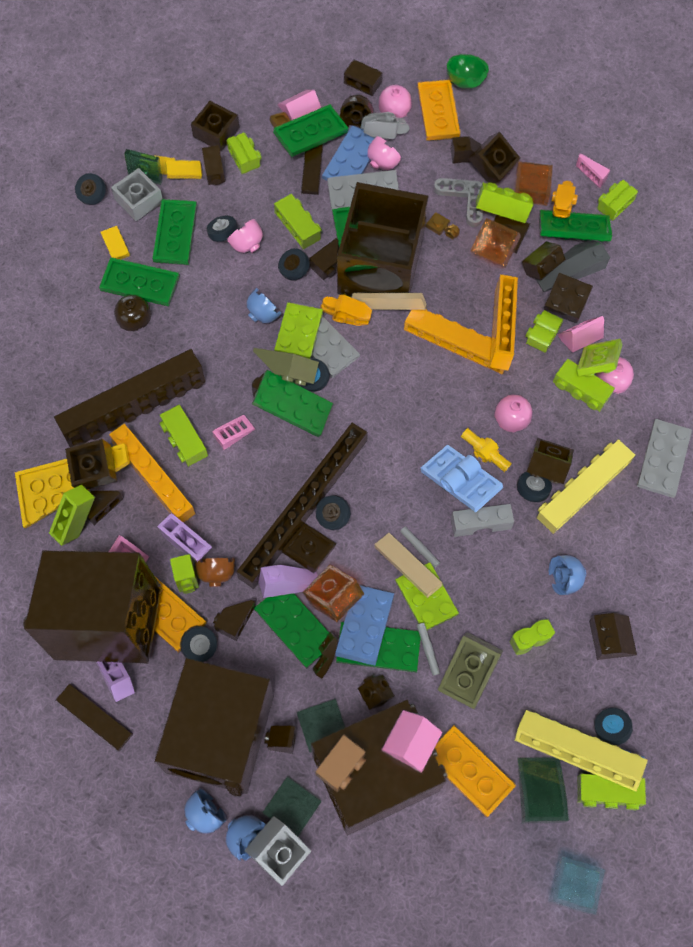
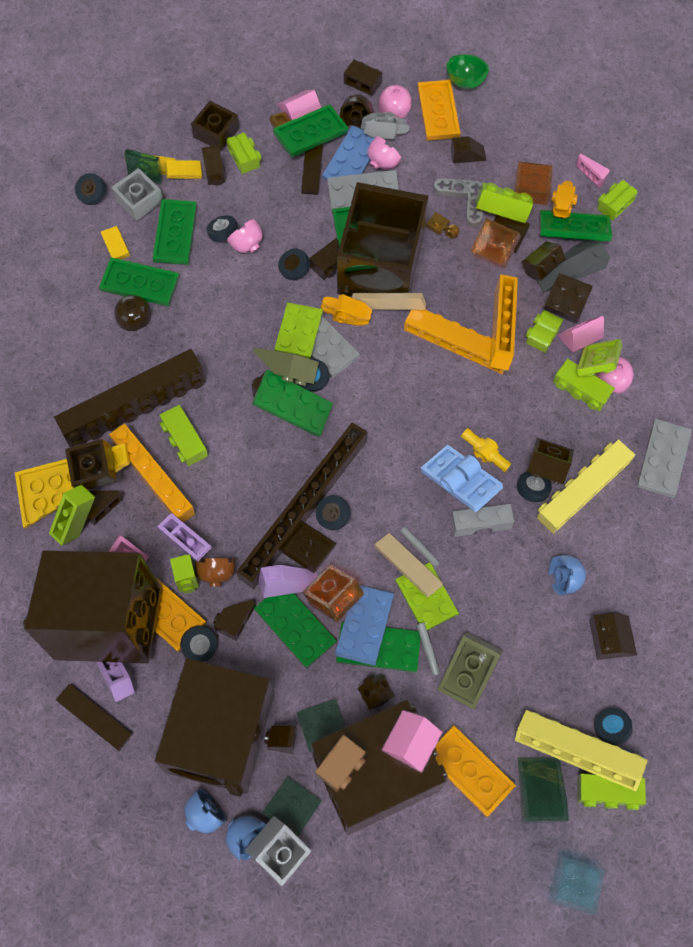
bright pink slope [212,415,255,450] -> none
medium blue cylinder [247,288,282,324] -> none
lime brick [274,194,322,250] -> none
dark brown slope [312,632,337,679] -> none
dark brown brick [468,131,521,183] -> none
bright pink cylinder [494,394,533,433] -> none
lime brick [510,620,555,655] -> none

